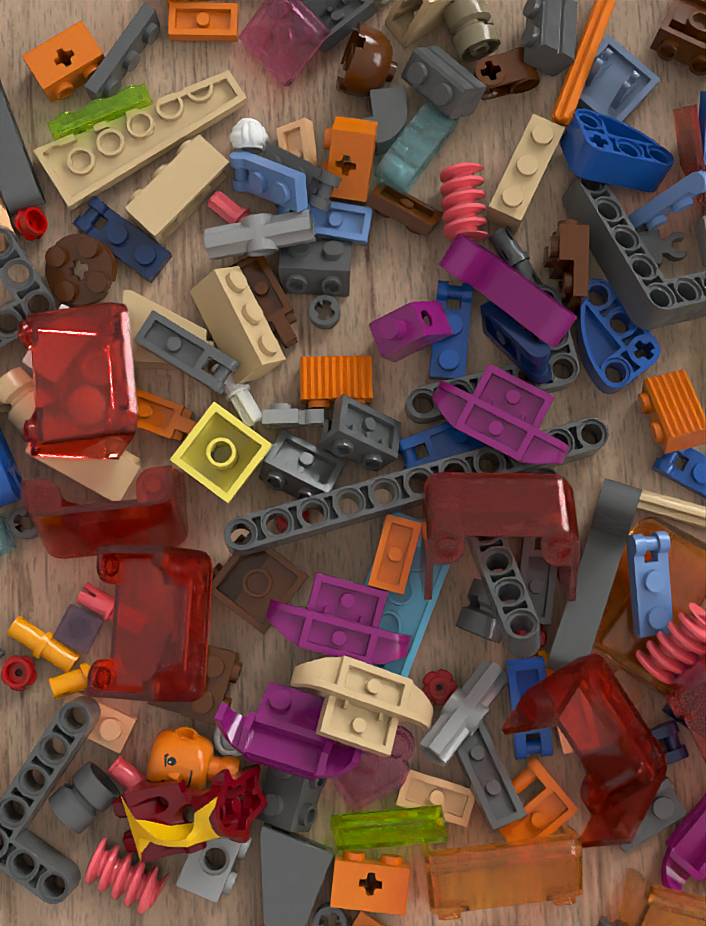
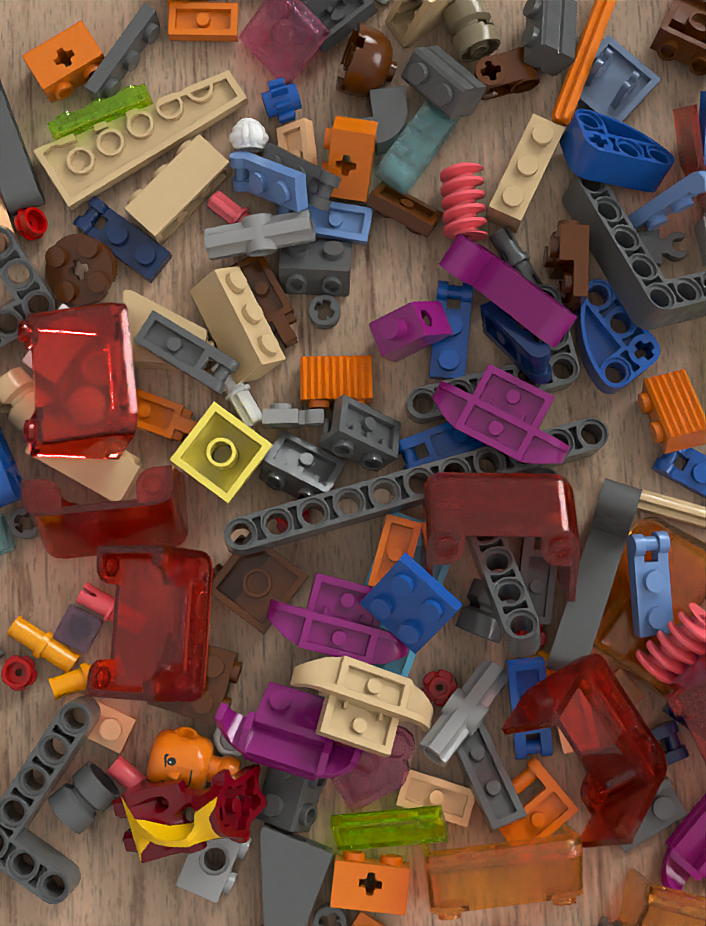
coral piece [85,837,170,915] -> none
none -> blue gear [261,77,302,124]
none -> blue plate [359,552,463,654]

